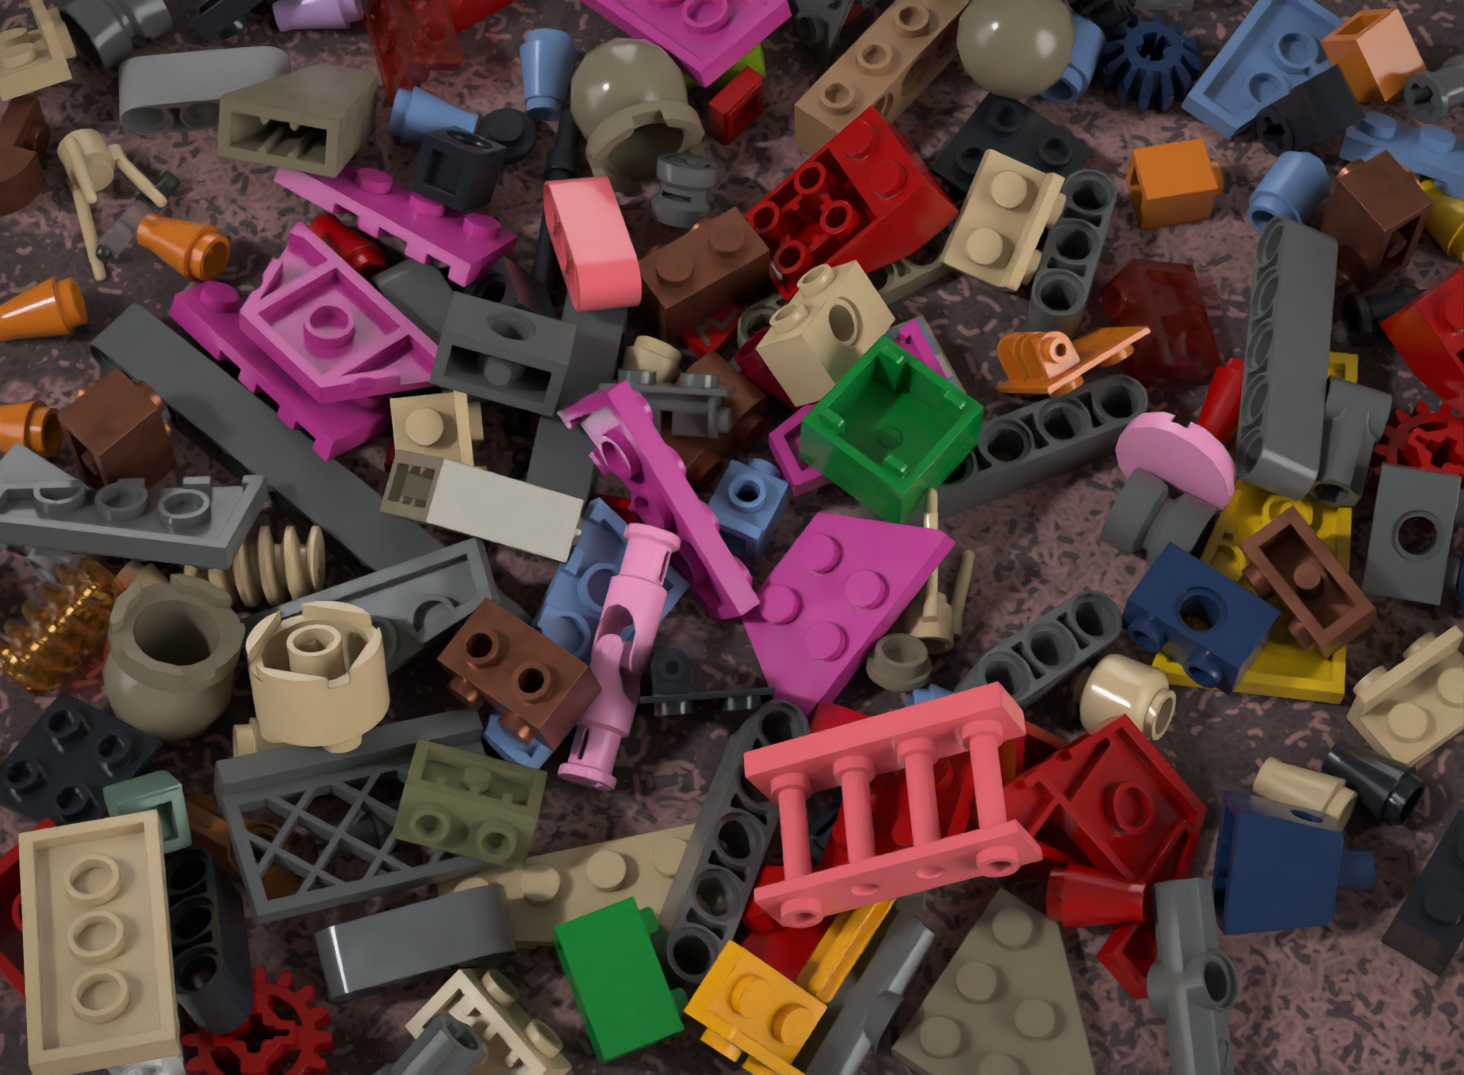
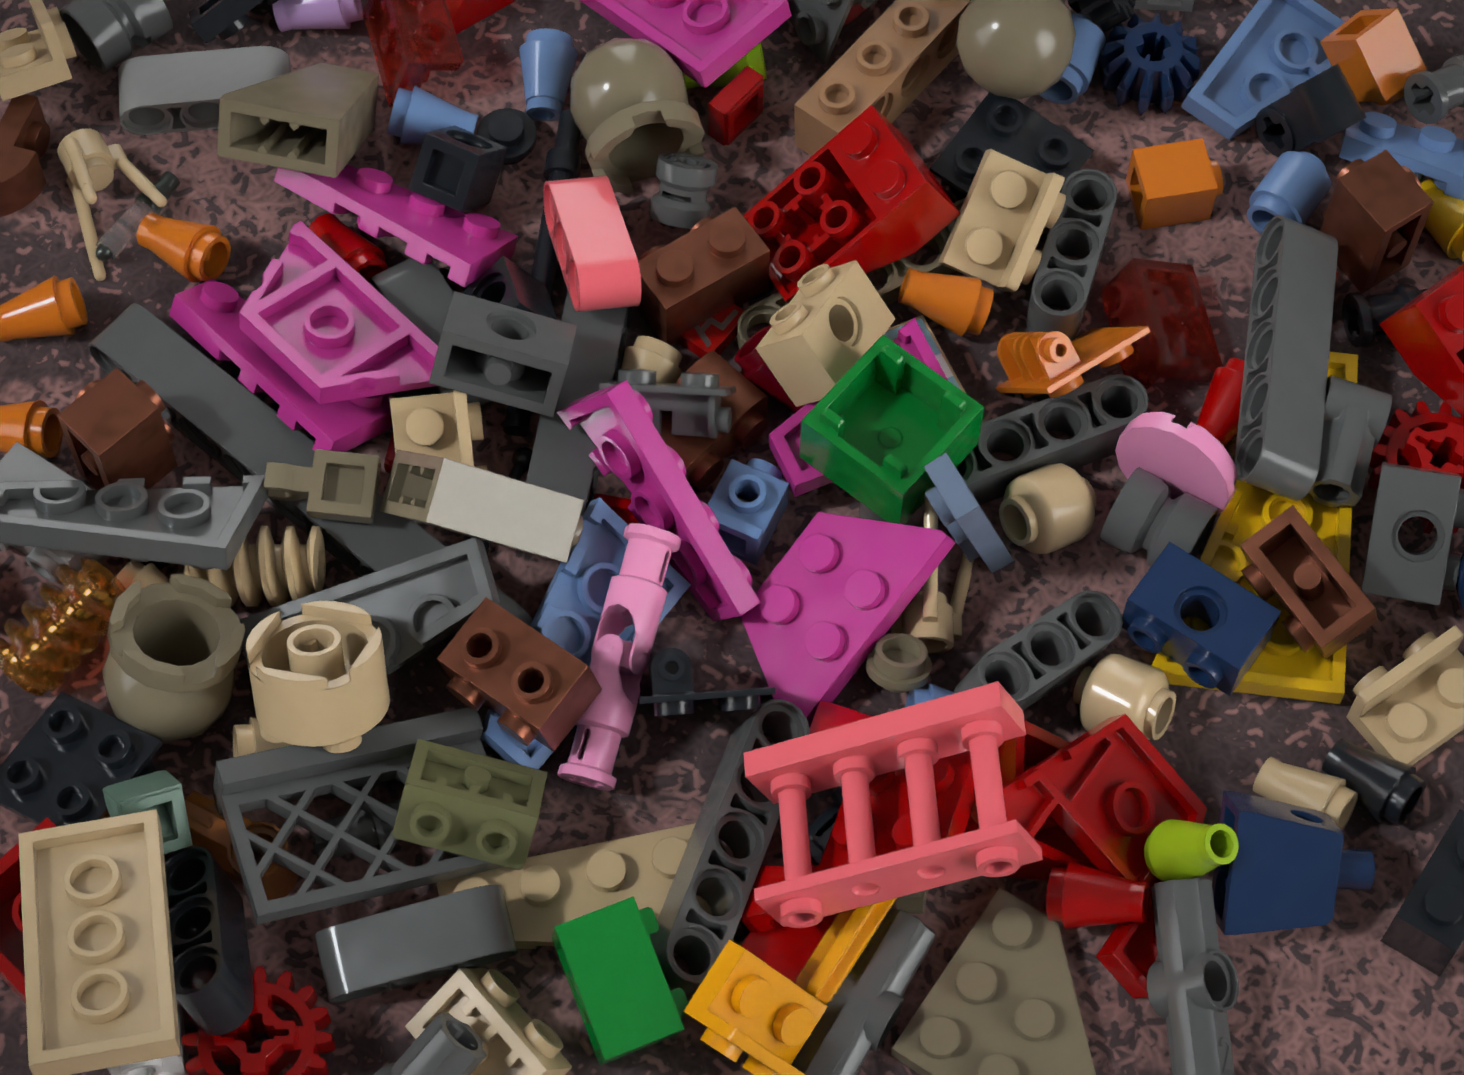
none -> dark tan plate [263,449,381,524]
none -> orange cone [898,268,994,337]
none -> sand blue plate [924,453,1014,573]
none -> tan head [999,463,1096,554]
none -> lime cone [1144,819,1239,881]

